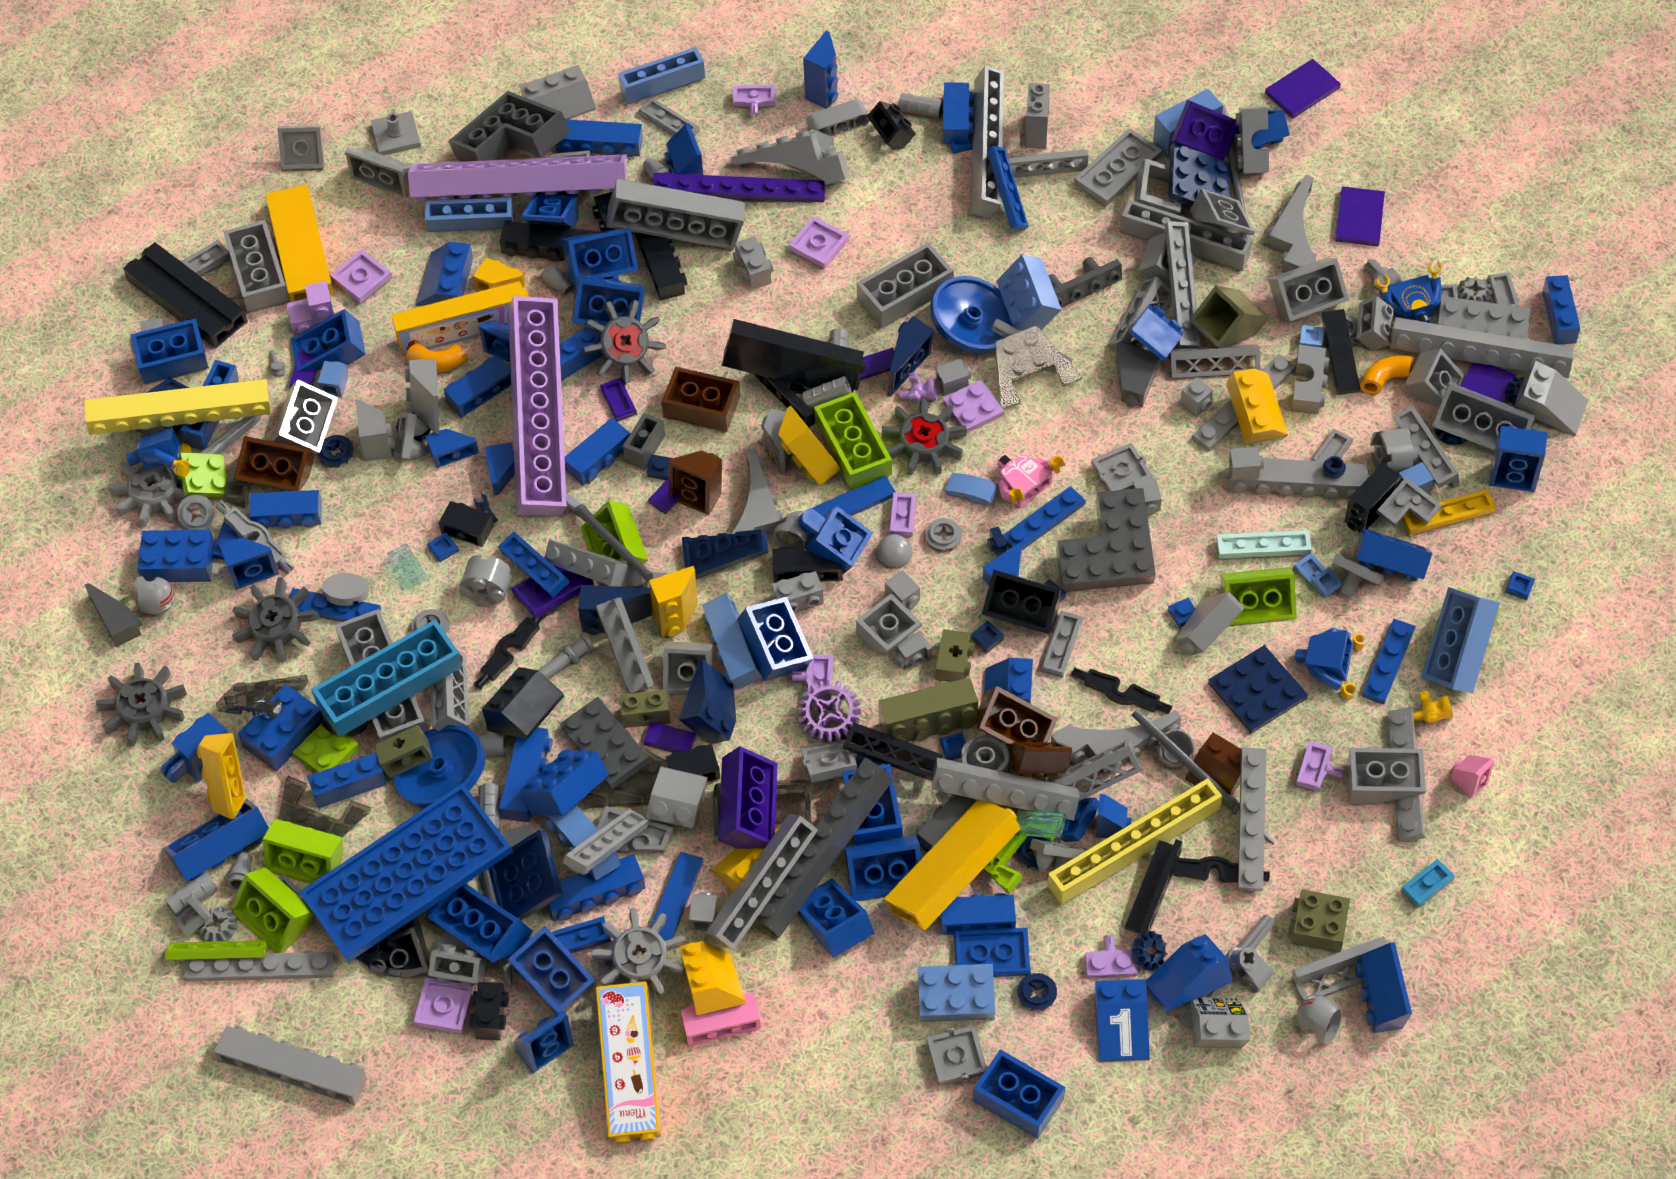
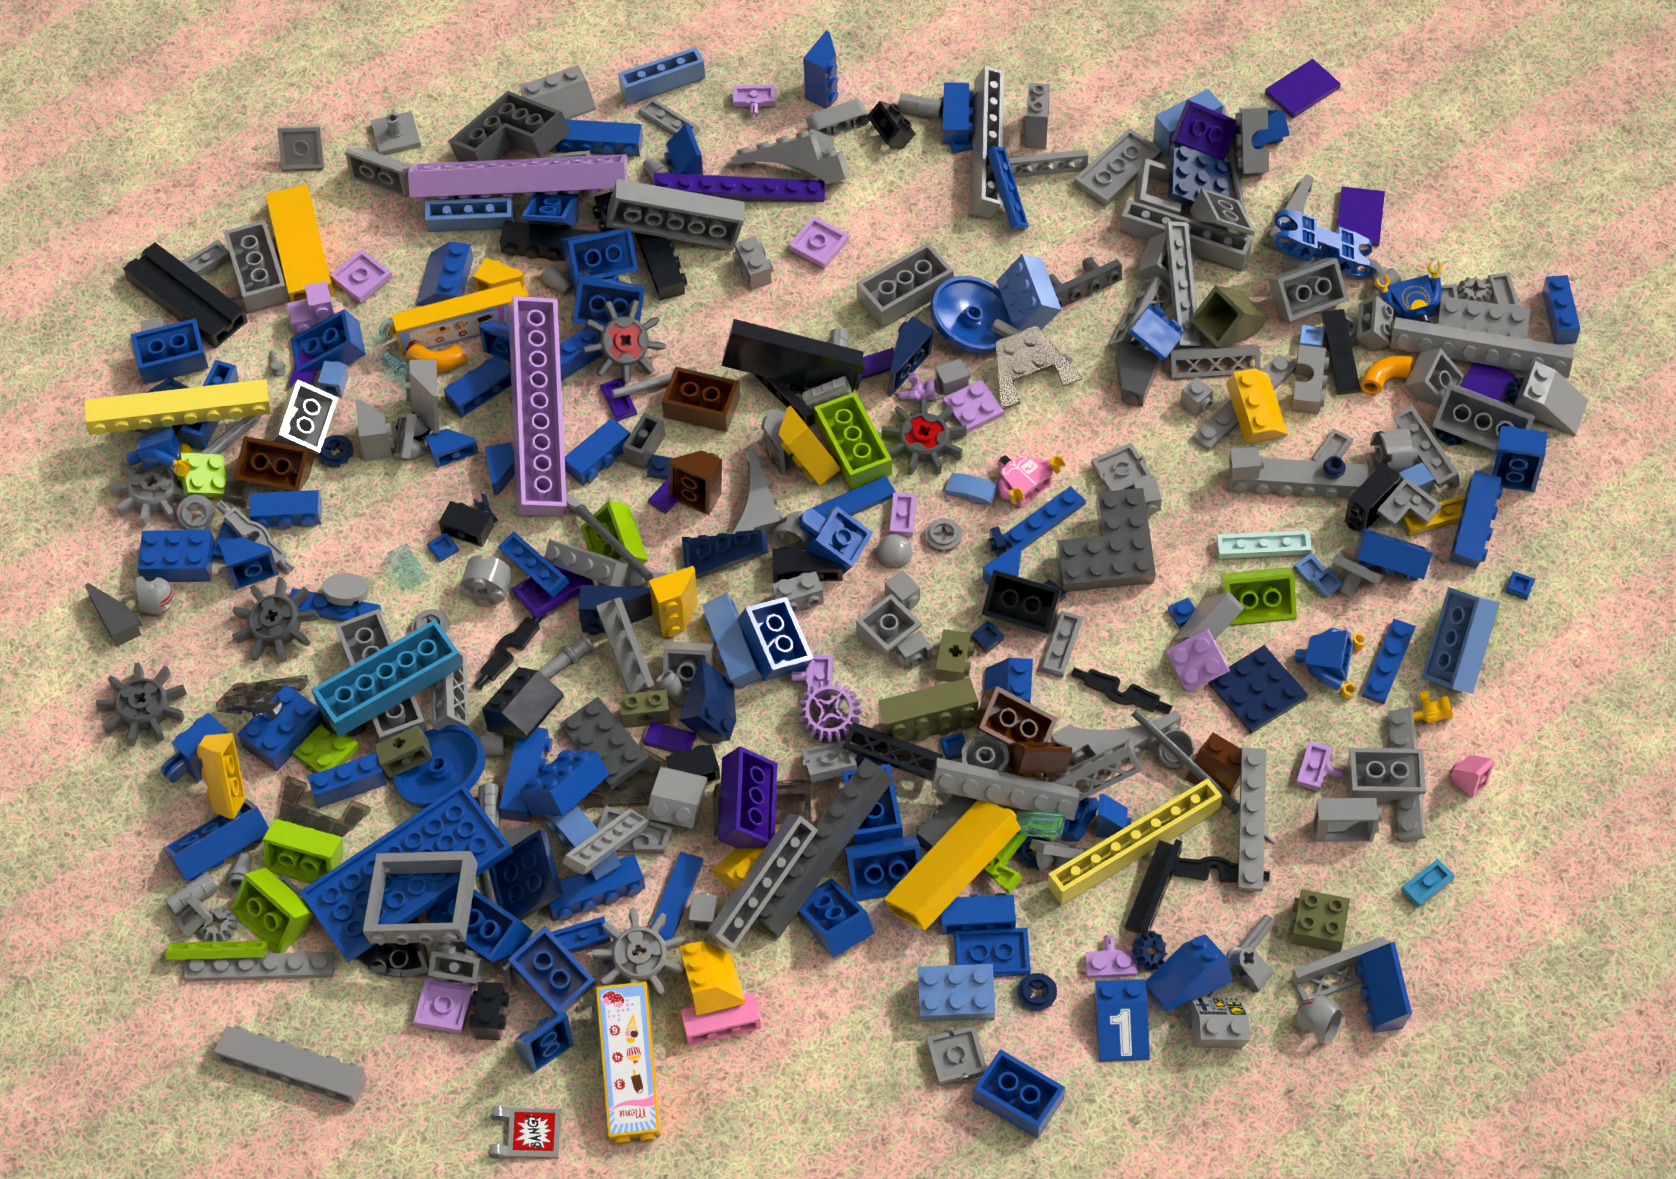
none -> light grey window [363,851,478,945]
none -> clear light blue tile [379,318,396,341]
none -> clear light blue pin [381,349,410,383]
none -> flag [489,1106,561,1159]
none -> light grey bar [612,366,697,399]
none -> light grey cone [656,670,687,706]
none -> lavender plate [1166,629,1230,692]
none -> blue piece [1274,210,1373,278]
none -> light grey window [1313,798,1382,842]
none -> blue brick [1449,470,1503,568]

